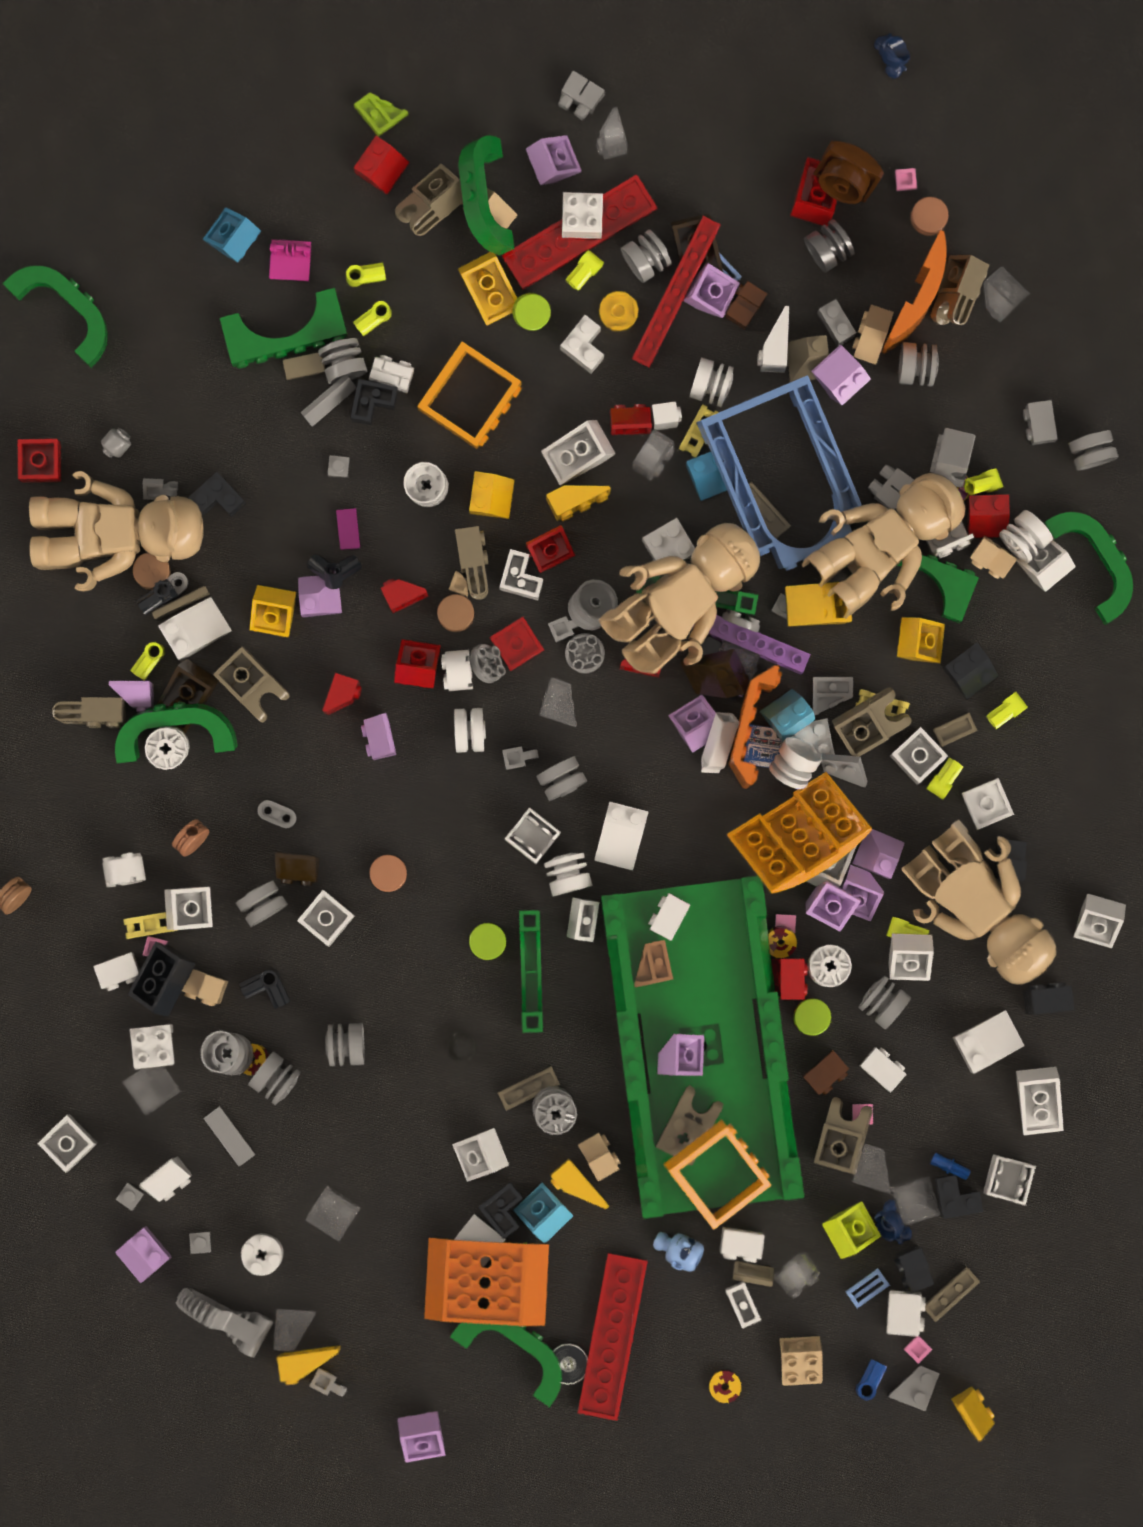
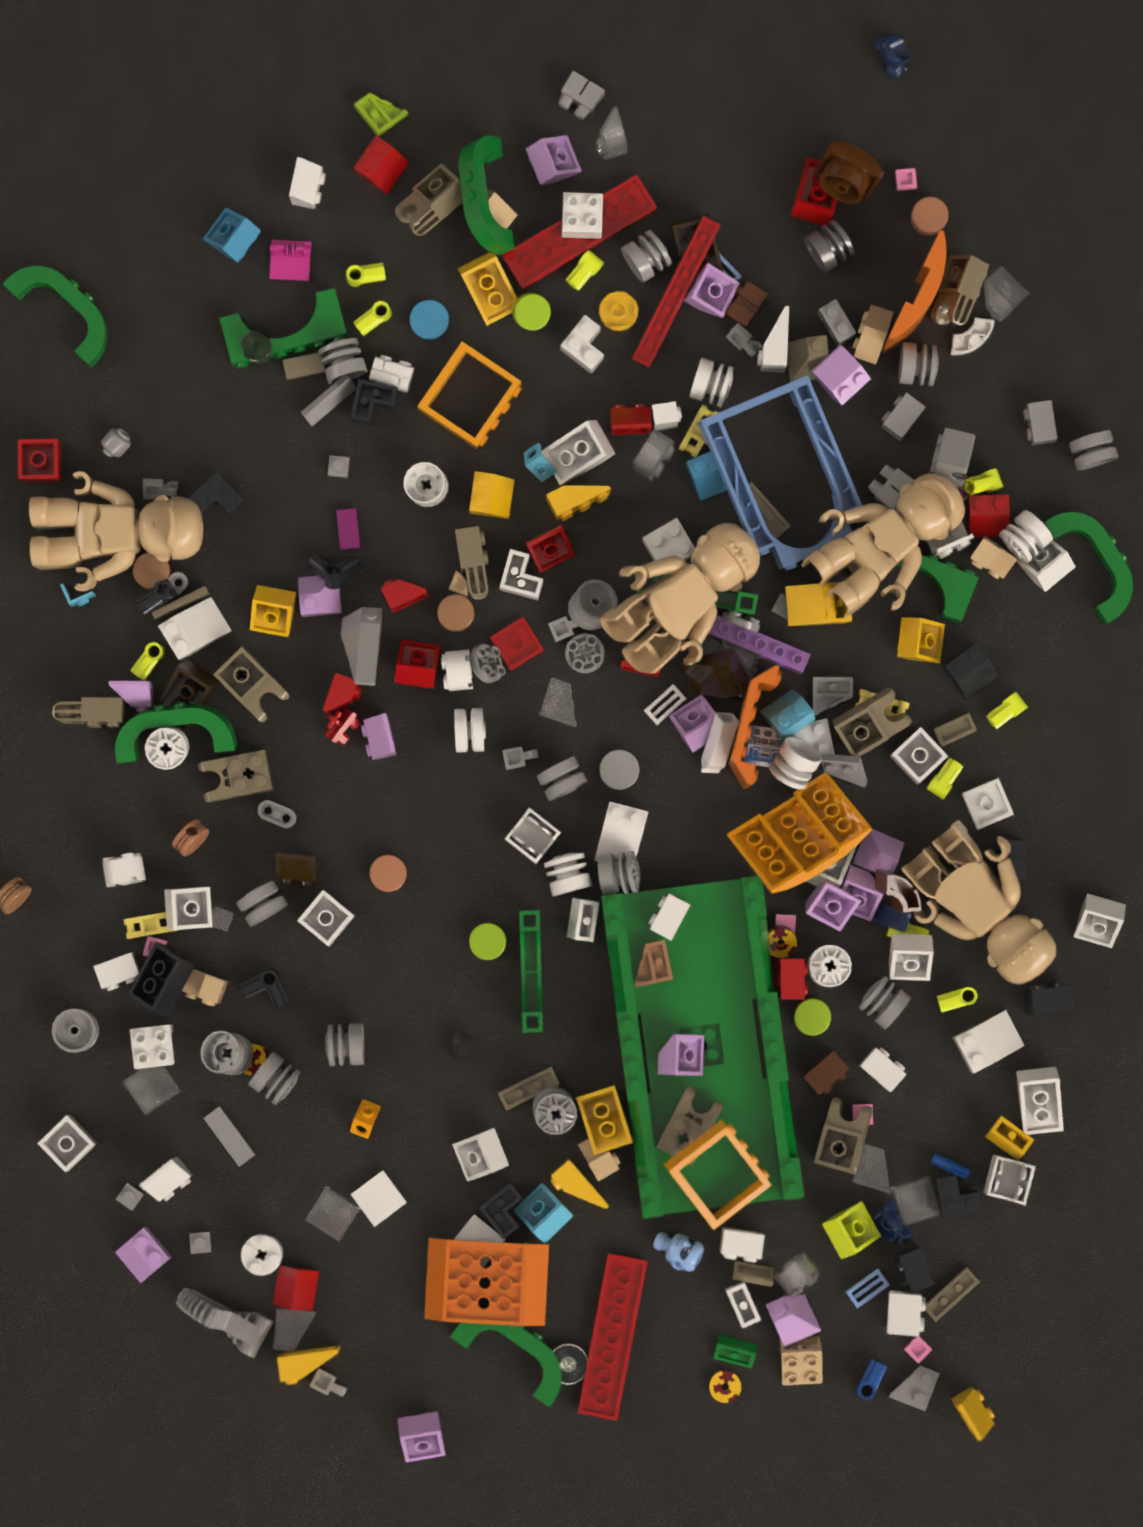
none -> light grey wheel [52,1008,99,1053]
none -> medium azure bracket [60,583,96,607]
none -> dark tan brick [198,750,274,803]
none -> clear tile [212,906,234,932]
none -> clear smoke hair [240,331,272,363]
none -> red slope [273,1265,319,1311]
none -> white slope [289,157,326,209]
none -> red hips [324,706,361,745]
none -> light grey wedge [341,607,382,686]
none -> light orange bracket [350,1099,381,1139]
none -> white tile [351,1170,407,1227]
none -> dark azure tile [410,300,449,340]
none -> medium azure bracket [524,443,557,482]
none -> yellow slope [576,1085,633,1155]
none -> light grey wheel [598,851,641,896]
none -> light grey tile [599,750,639,790]
none -> white tile [644,684,686,725]
none -> green slope [713,1335,757,1369]
none -> light grey plate [726,323,762,357]
none -> lavender slope [766,1295,821,1347]
none -> dark blue tile [871,903,912,933]
none -> reddish brown brick [875,869,921,913]
none -> light grey brick [881,393,925,441]
none -> neon yellow piece [937,987,977,1013]
none -> white tile [950,317,995,355]
none -> yellow brick [985,1116,1034,1161]

